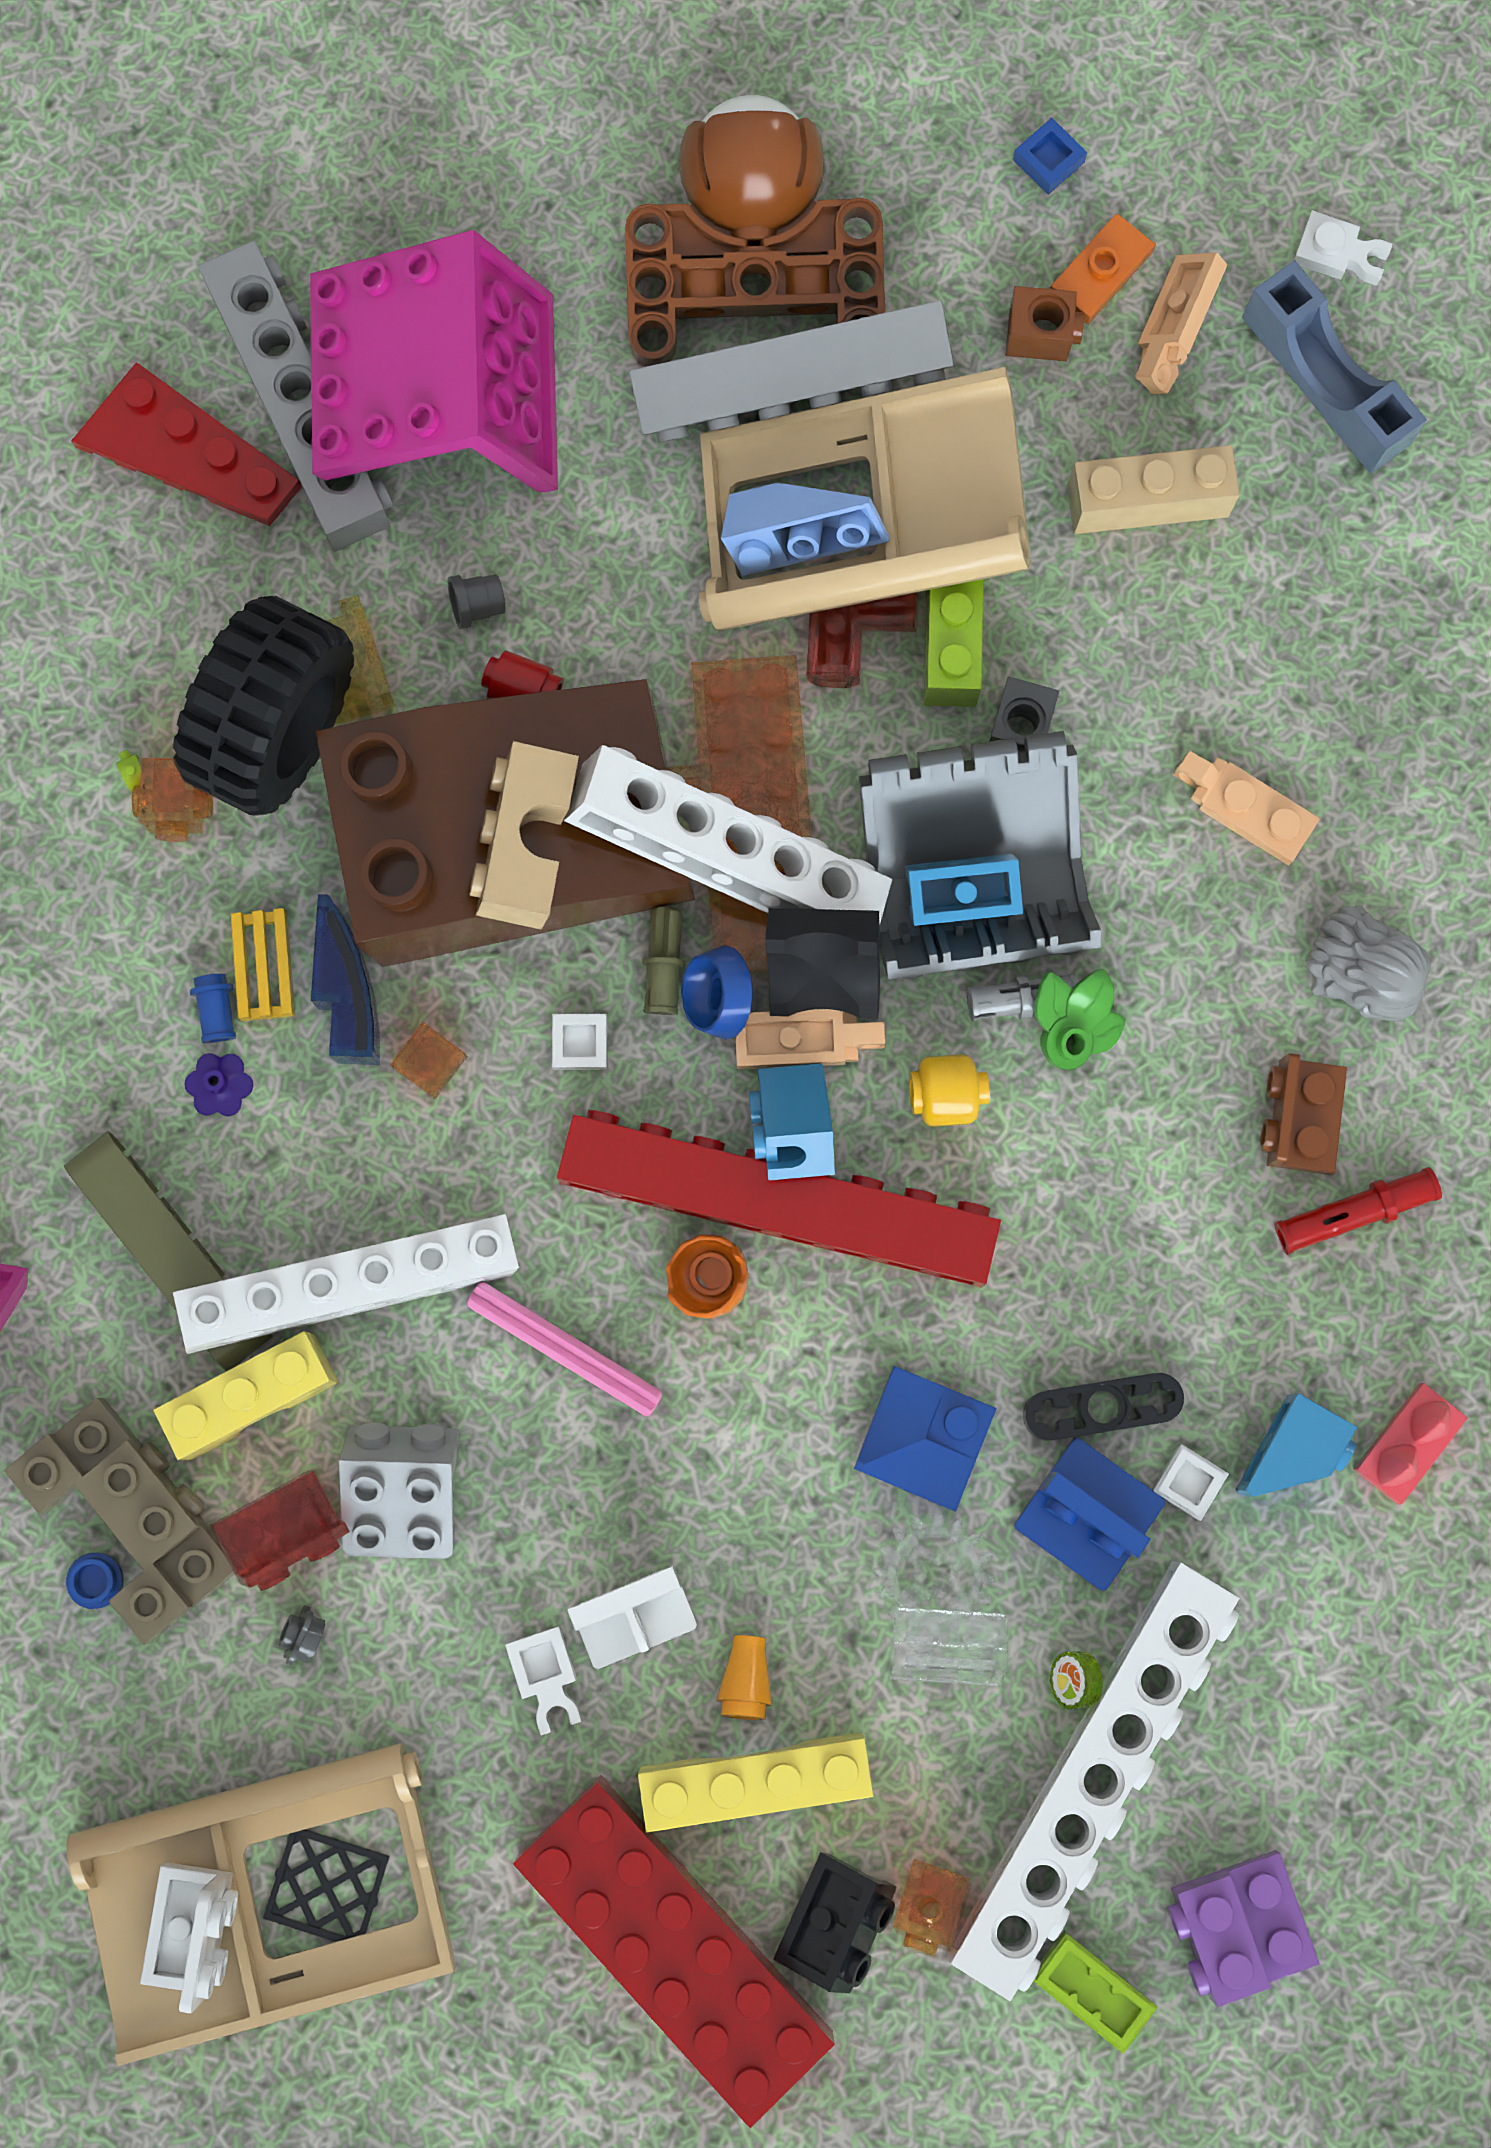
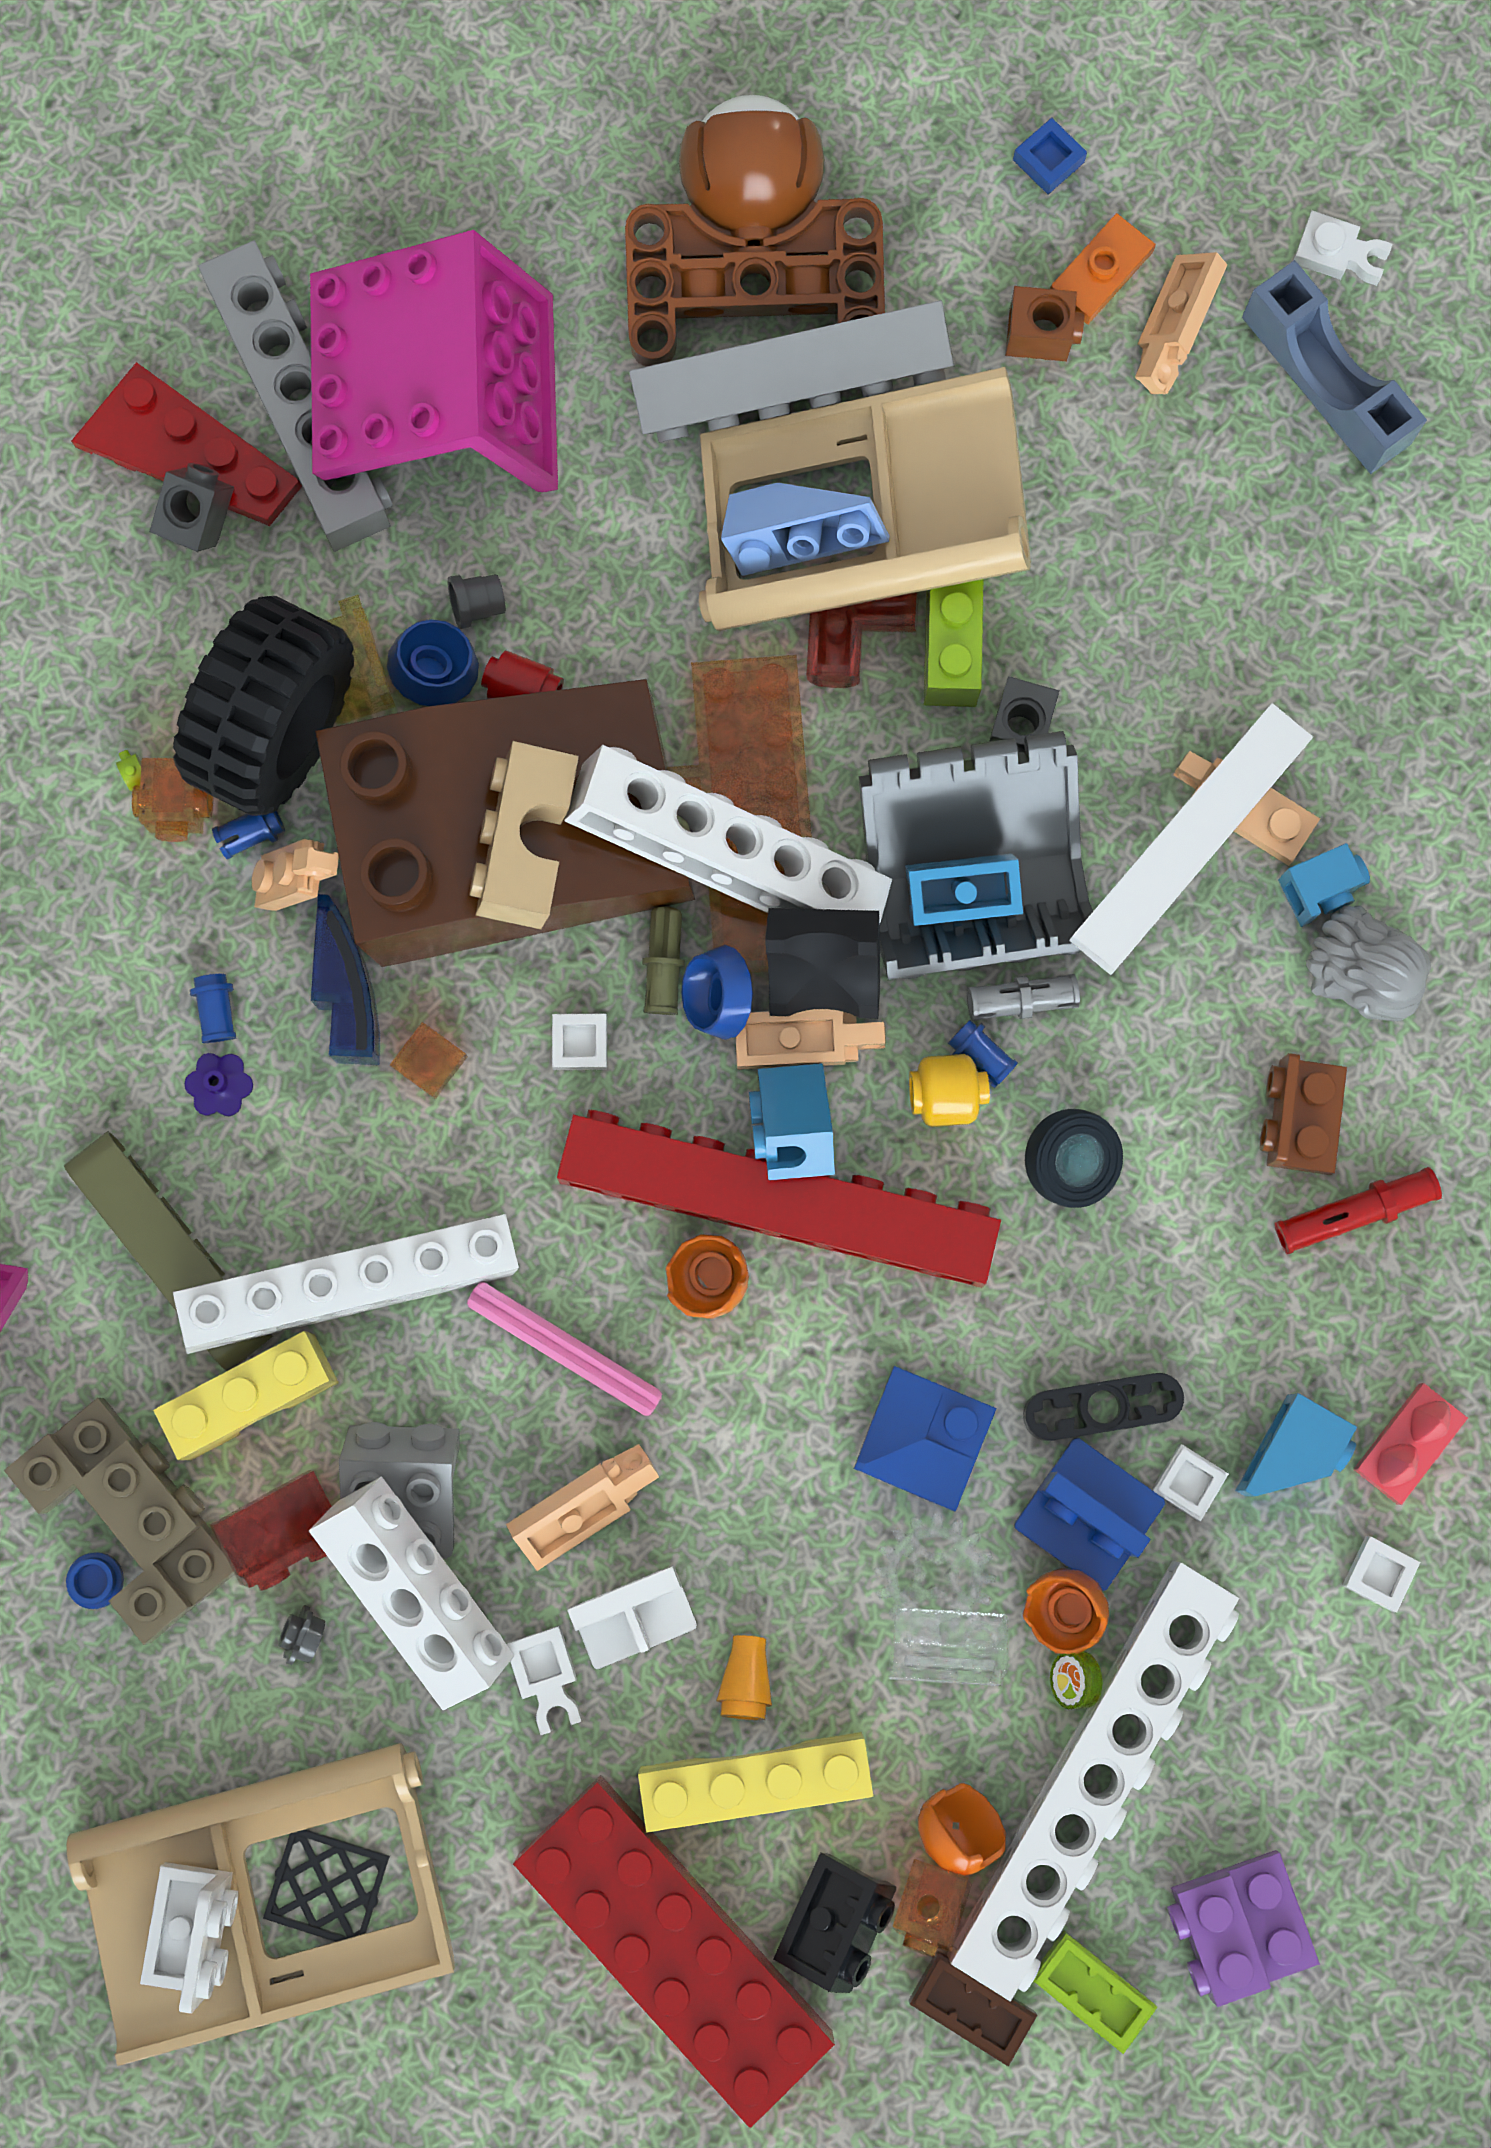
yellow tile [231,908,295,1021] -> none
bright green plate [1034,969,1126,1070] -> none
tan brick [1067,445,1240,534] -> none
none -> dark grey brick [149,463,234,552]
none -> blue pin [212,811,285,859]
none -> light nougat hinge [252,839,339,911]
none -> white brick [309,1476,515,1710]
none -> blue hat [387,619,479,706]
none -> light nougat hinge [506,1444,659,1571]
none -> reddish brown plate [908,1950,1037,2067]
none -> orange hair [918,1783,1006,1876]
none -> blue pin [948,1020,1018,1088]
none -> orange hair [1023,1568,1109,1655]
none -> black wheel [1025,1109,1123,1208]
none -> white tile [1069,703,1313,975]
none -> dark azure brick [1278,843,1370,927]
none -> white tile [1342,1536,1421,1613]

